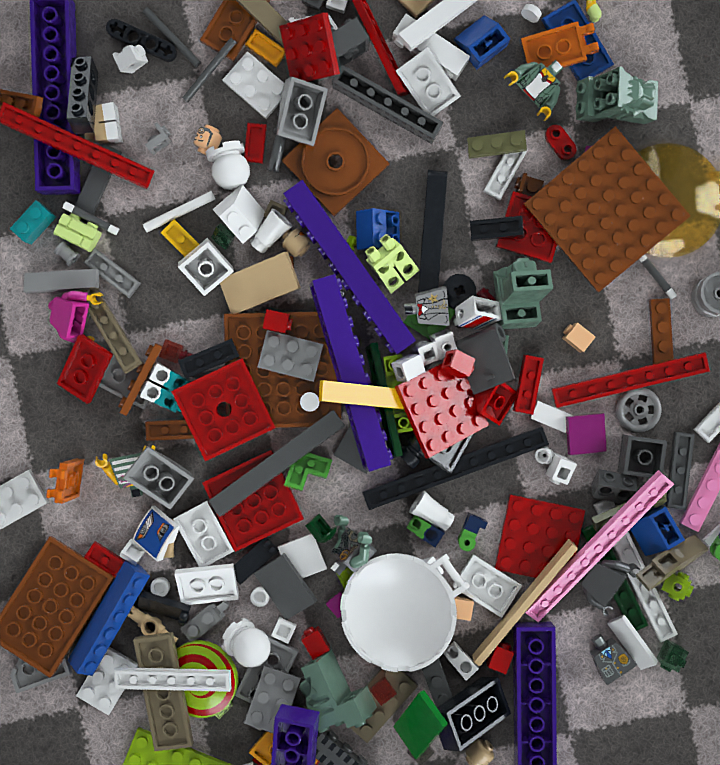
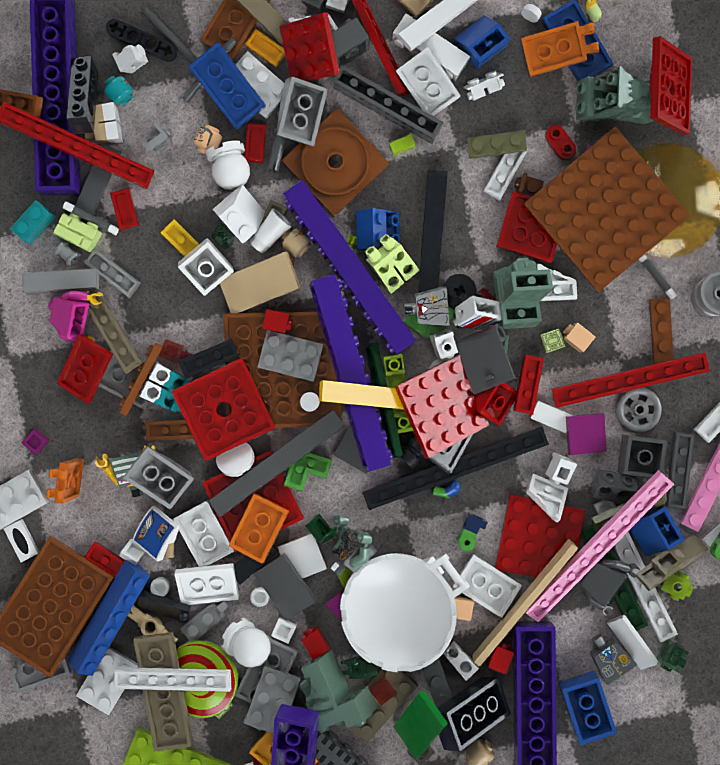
white piece [143,191,215,232] -> none
white brick [391,354,426,382] -> none
leg [407,515,445,548] -> none
white plant [409,491,455,531] -> none
white brick [411,341,440,366] -> none
brick [440,349,475,379] -> none
black hinge [470,216,524,241] -> none
torso [504,60,563,121] -> none
white plate [535,446,554,464] -> none
none -> white tile [3,519,39,562]
none -> magenta tile [22,428,50,455]
none -> teal head [104,76,133,106]
none -> red tile [110,188,139,230]
none -> blue tile [188,42,266,130]
none -> white tile [216,442,254,477]
none -> orange plate [229,493,289,564]
none -> clear green brick [341,655,378,679]
none -> lime piece [389,134,416,157]
none -> arm [432,480,460,498]
none -> white hinge [463,71,505,101]
none -> white wing [526,474,568,523]
none -> white wing [536,264,577,301]
none -> yellowish green tile [540,329,565,353]
none -> blue brick [558,671,617,745]
none -> red piece [649,36,692,135]

